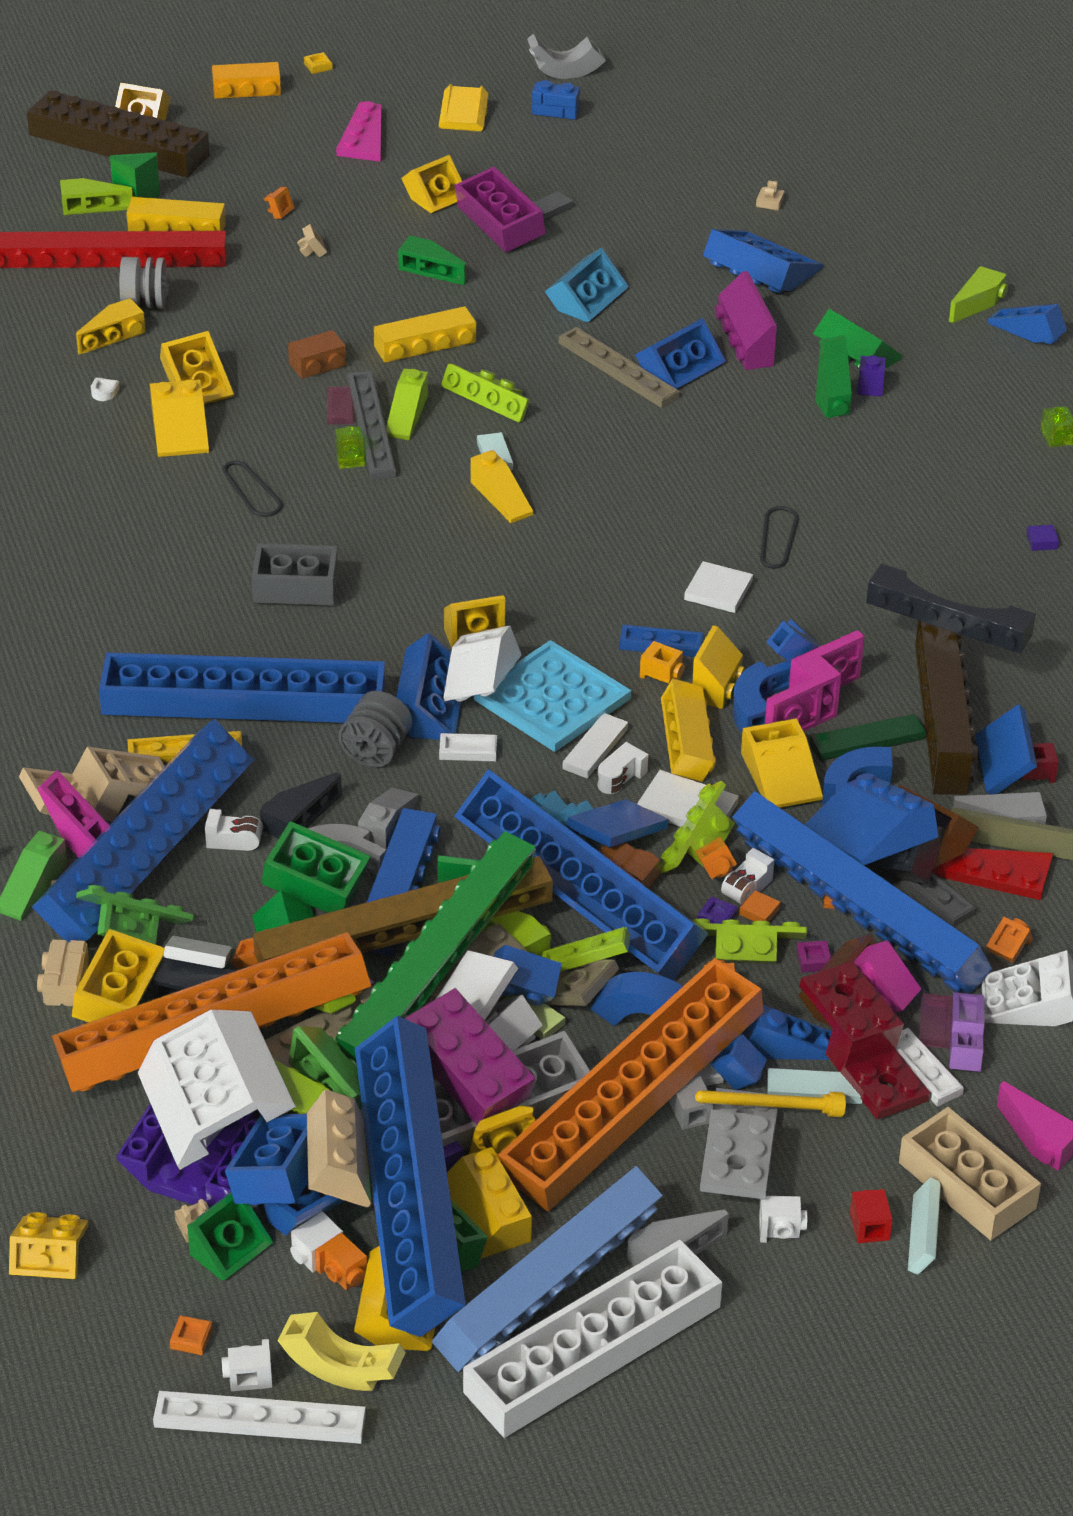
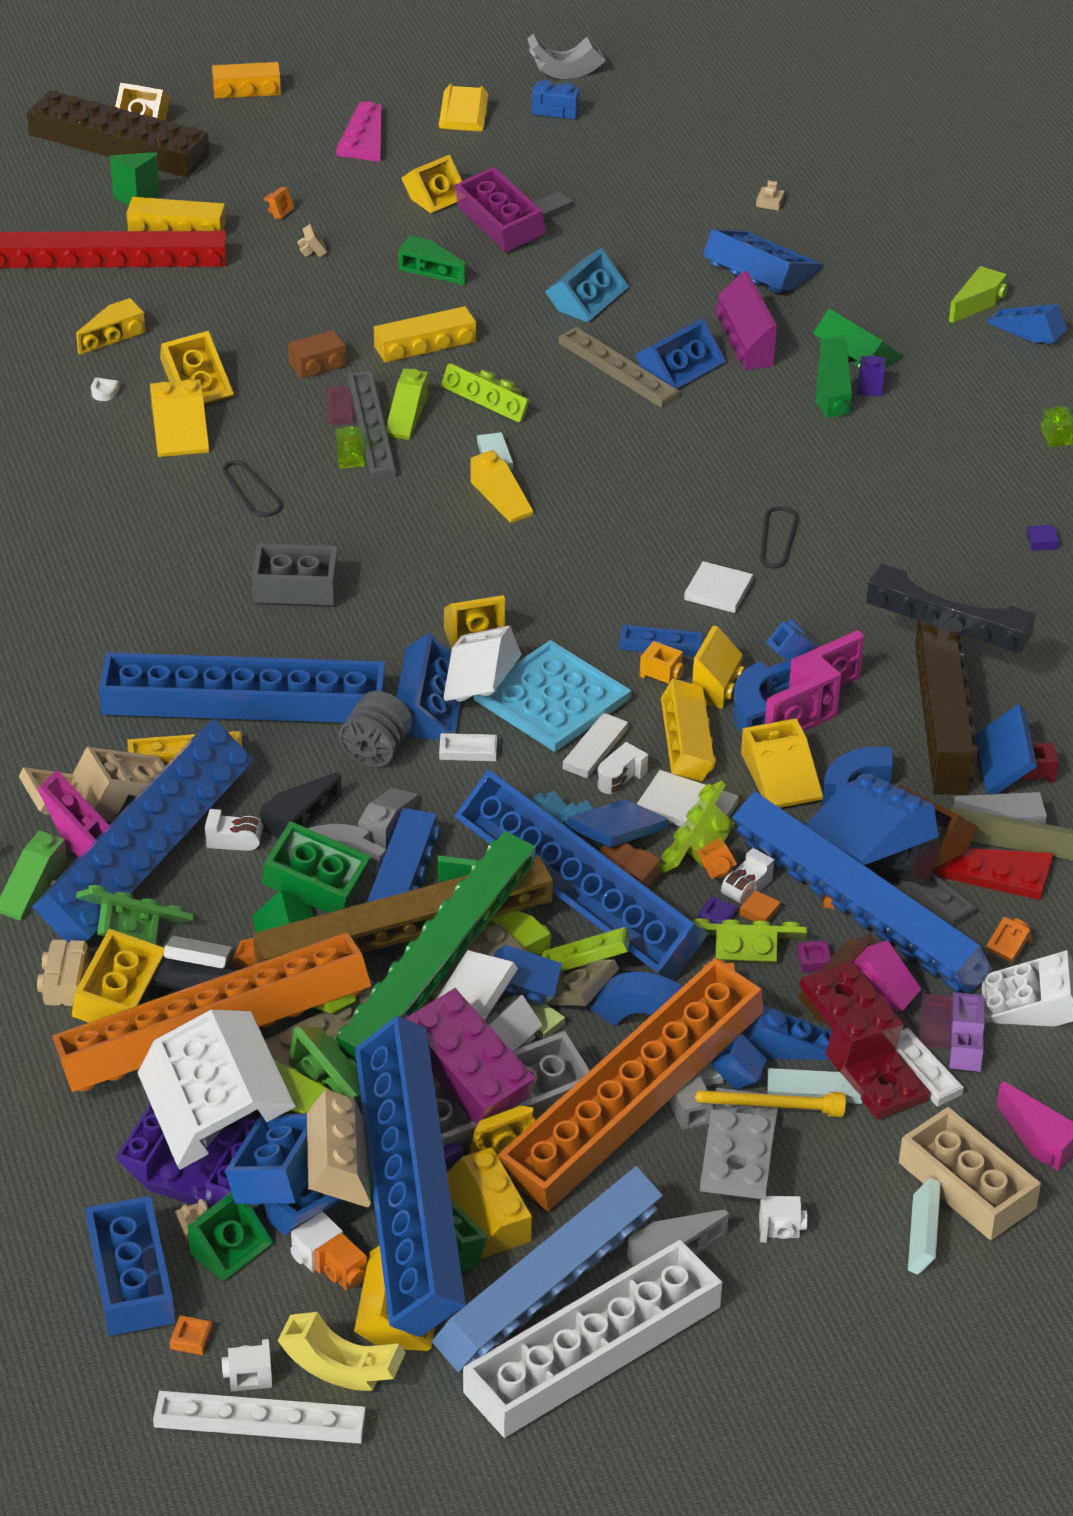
yellow bracket [9,1212,88,1279] -> none
lime slope [60,178,133,215] -> none
light grey wheel [119,257,169,309] -> none
yellow tile [304,52,333,74] -> none
dark green tile [810,714,926,761] -> none
red brick [850,1189,892,1243] -> none
none -> blue brick [85,1196,175,1336]

